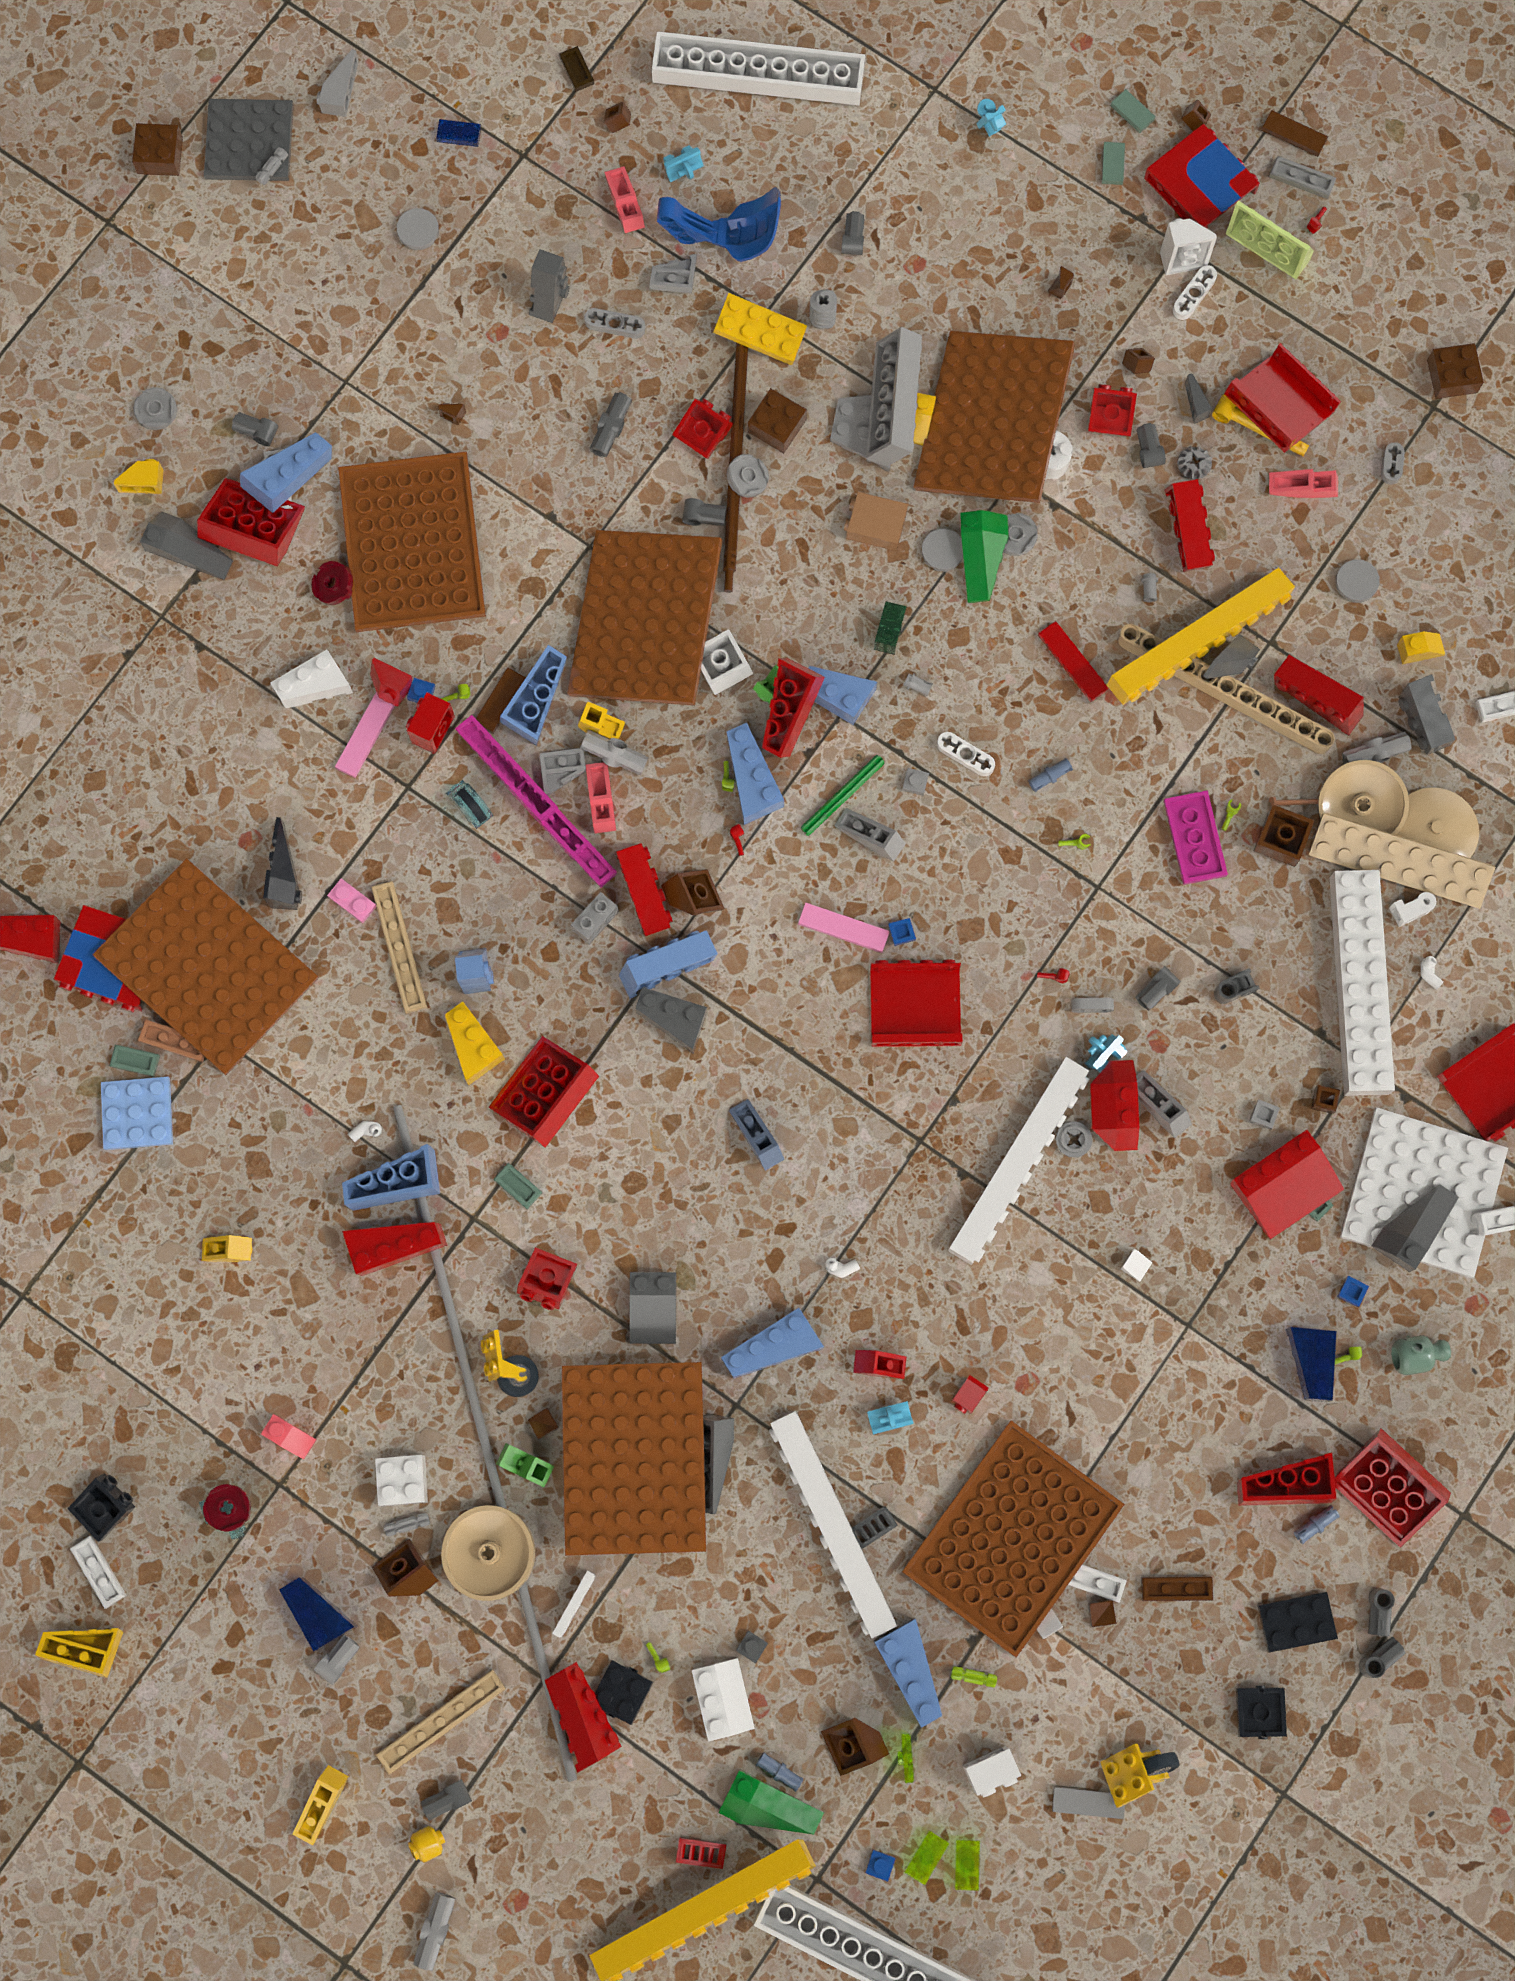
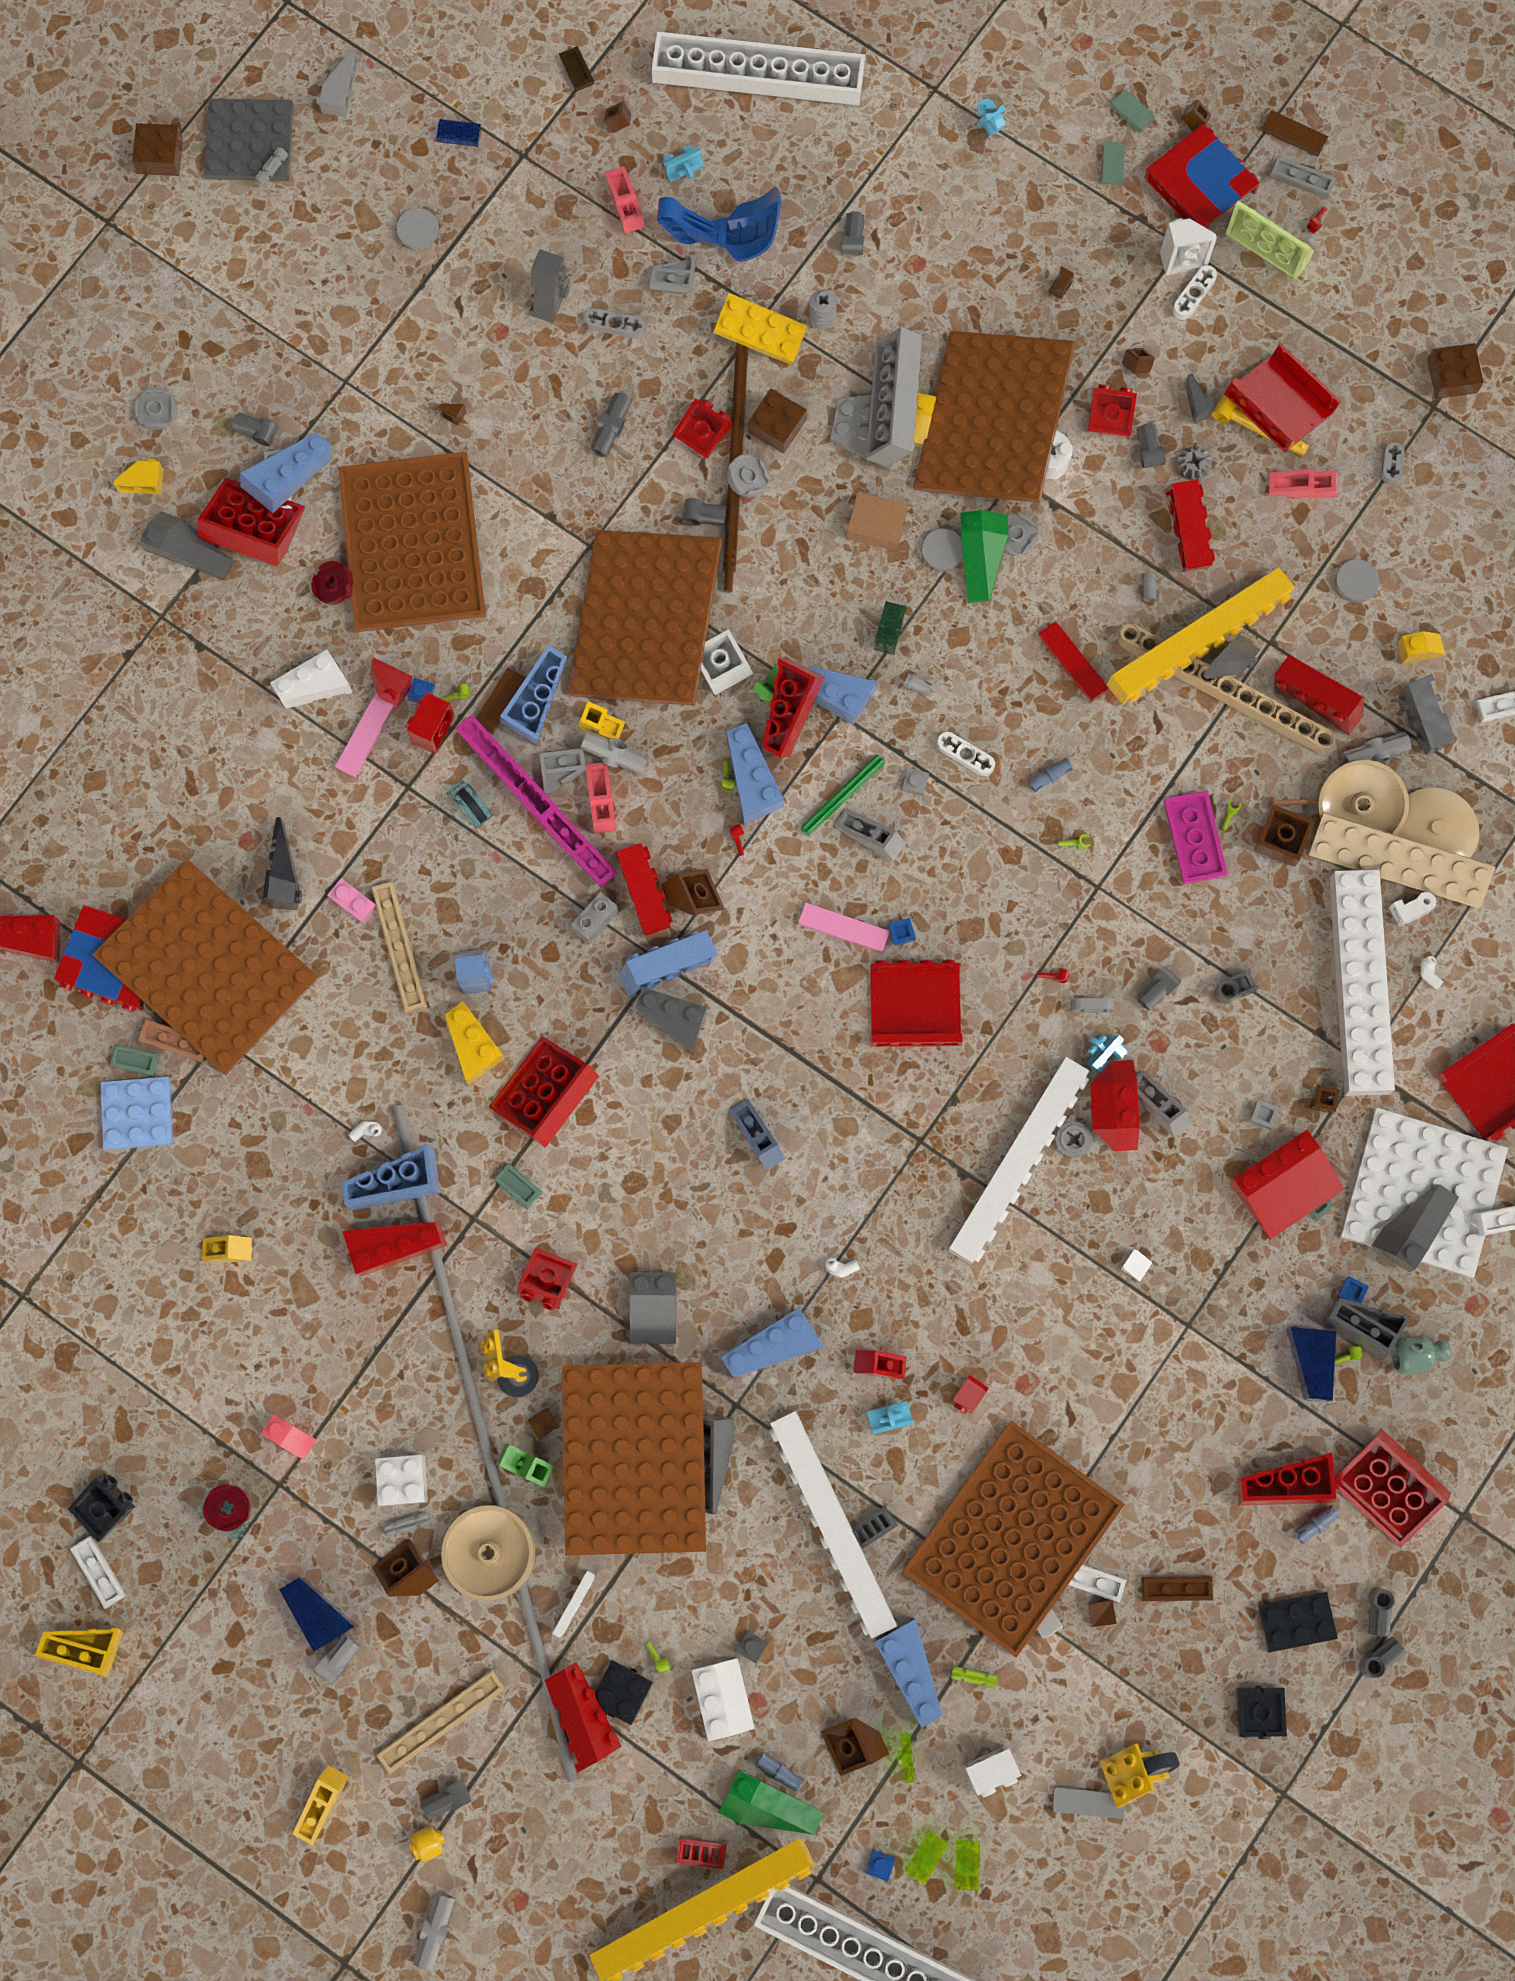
none -> dark grey wedge [1322,1298,1411,1360]

